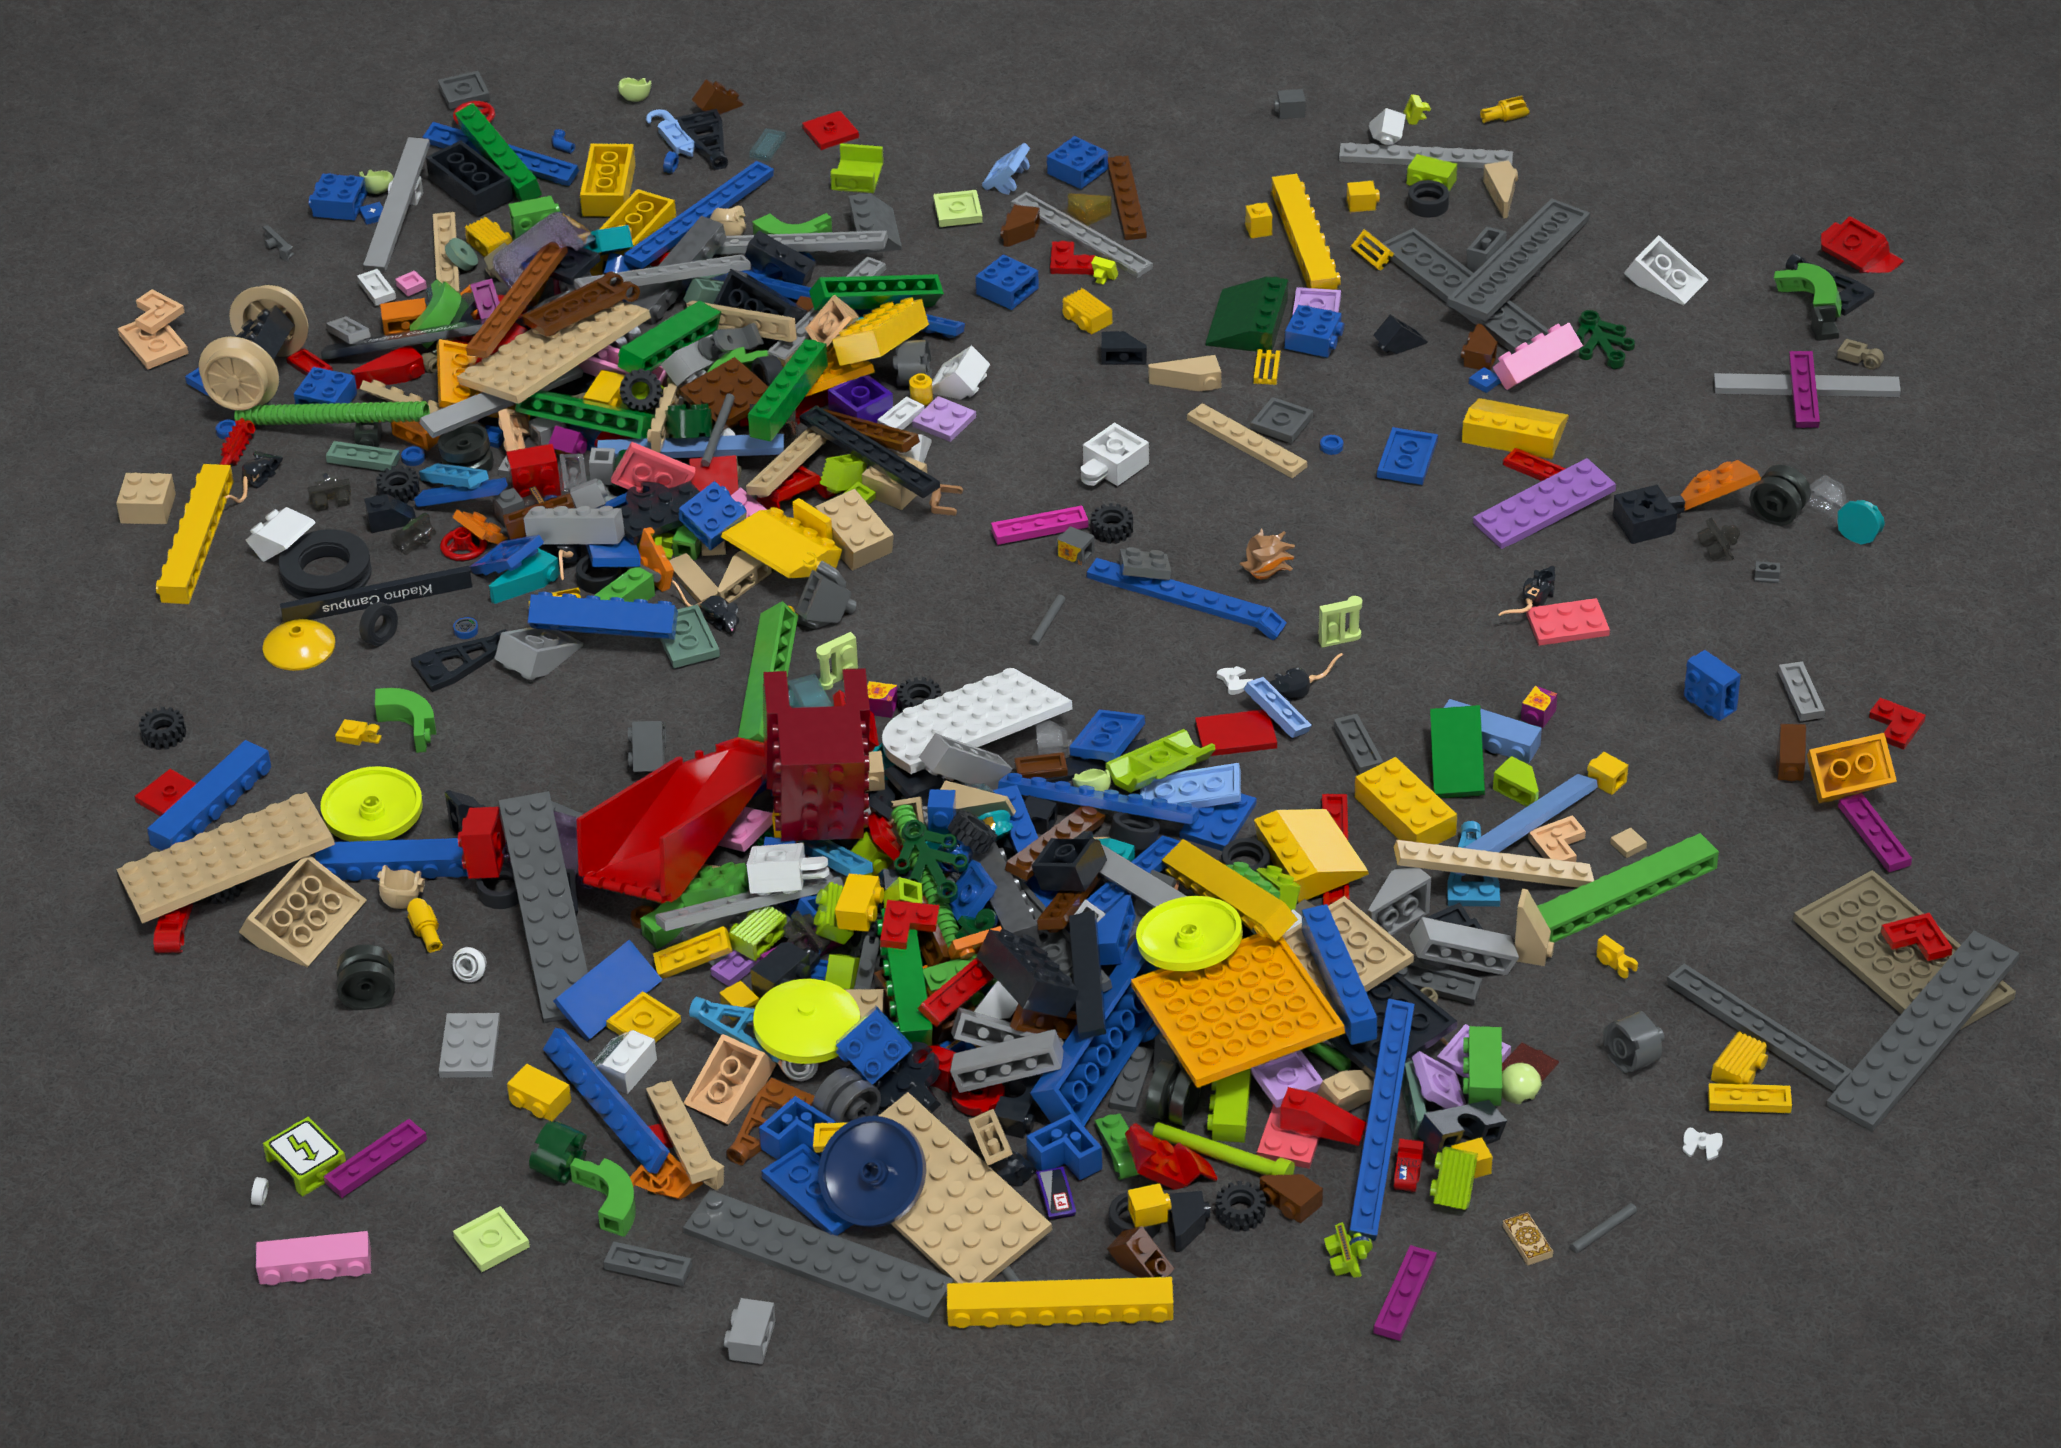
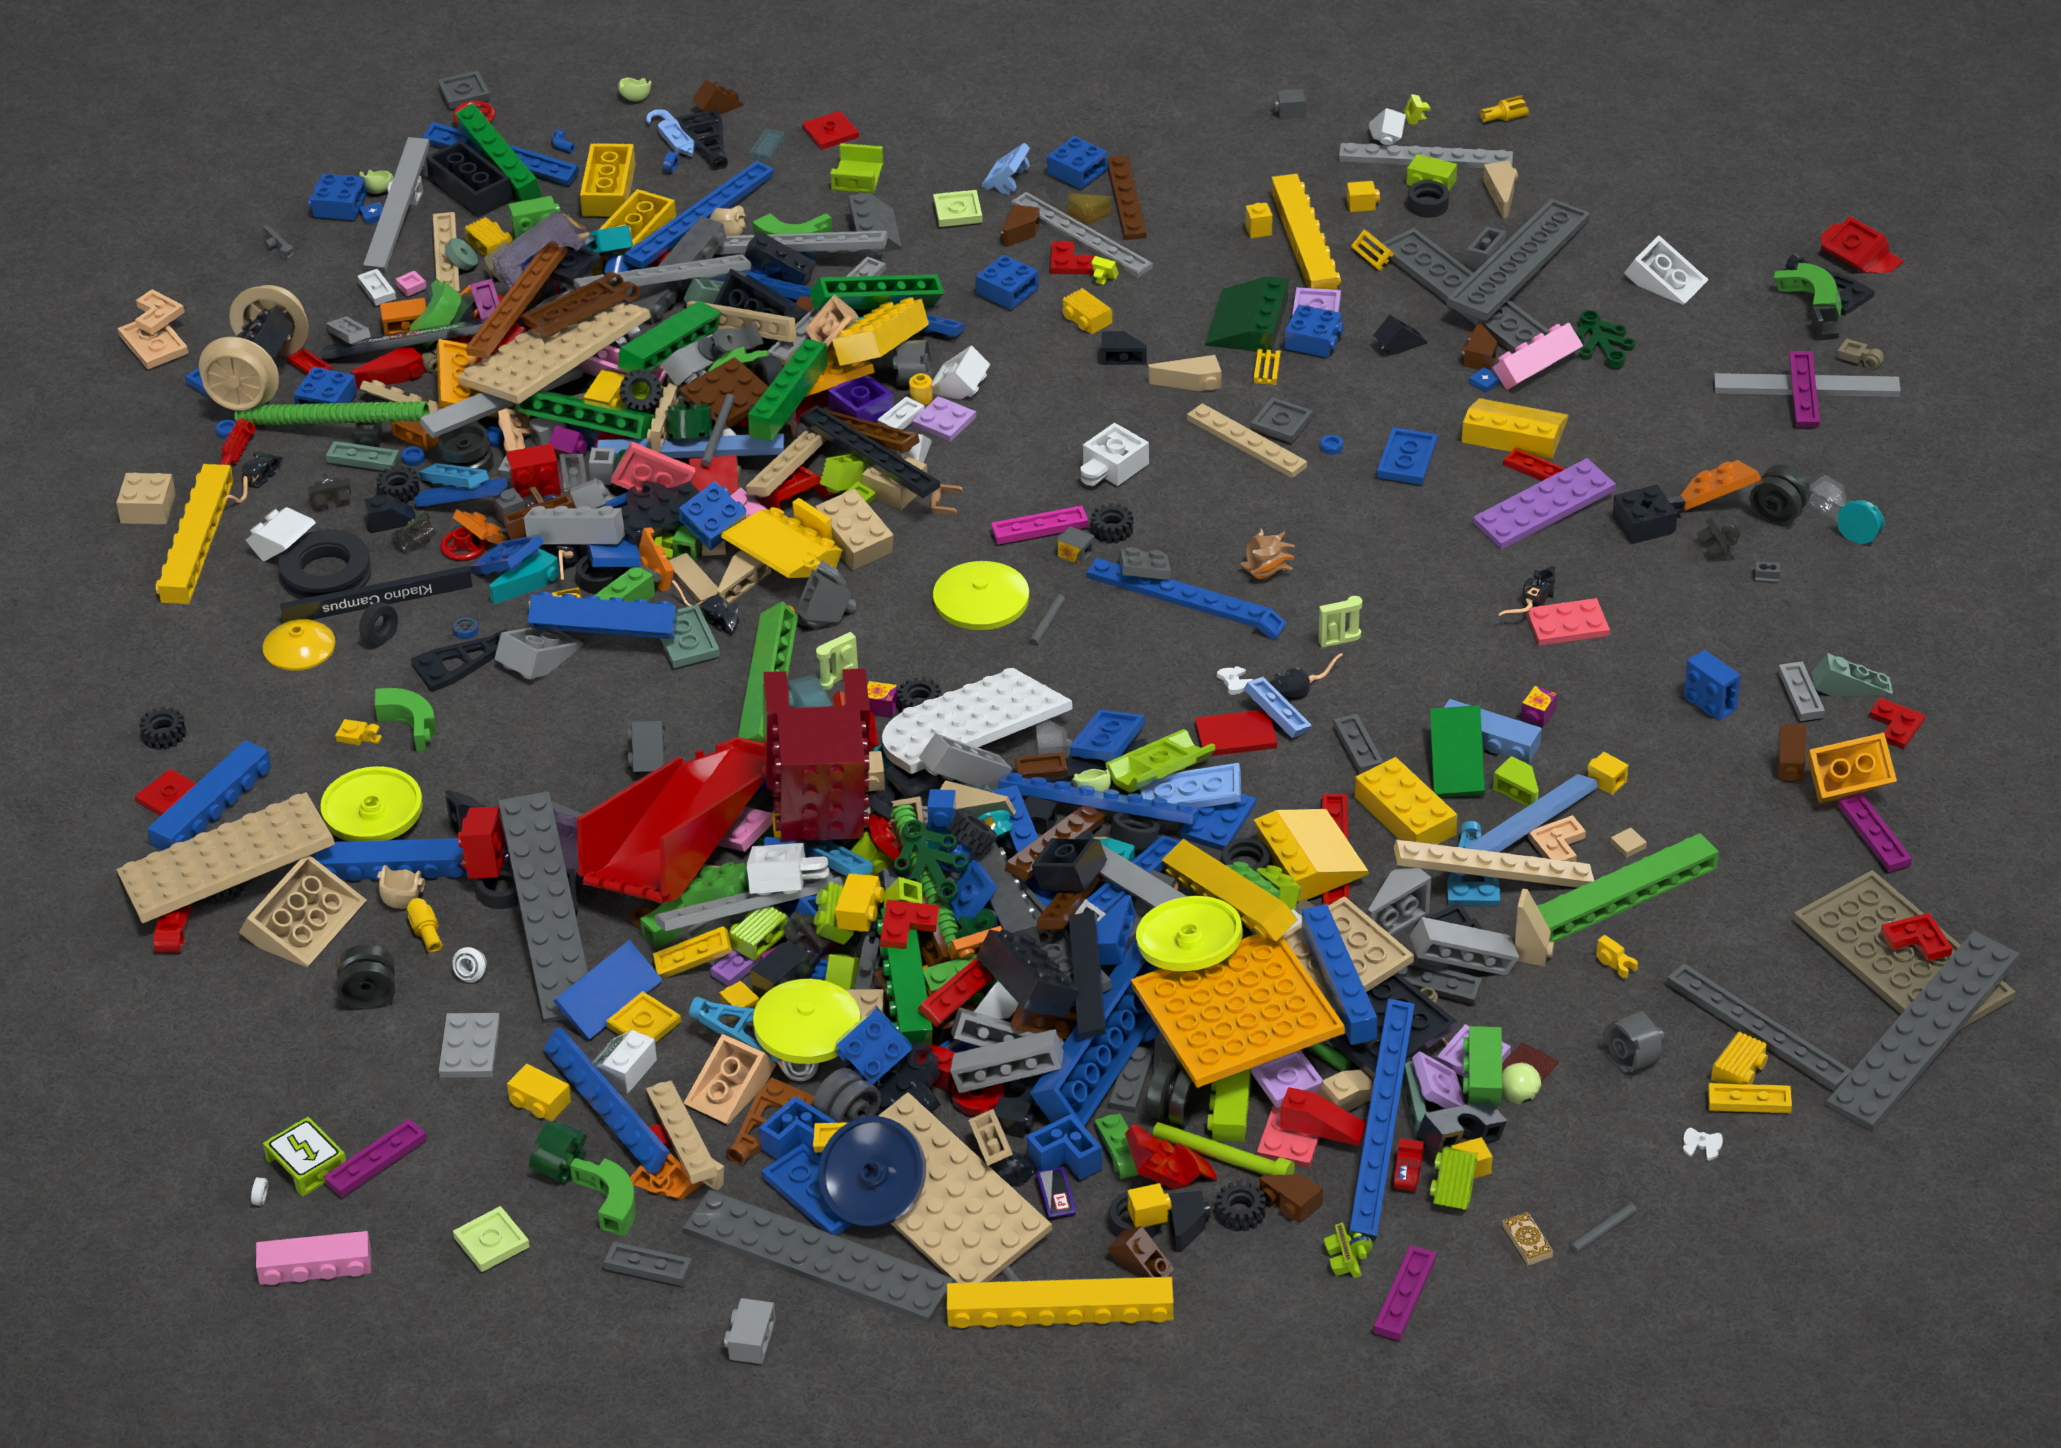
none -> neon yellow dish [933,561,1029,630]
none -> sand green slope [1811,653,1893,696]

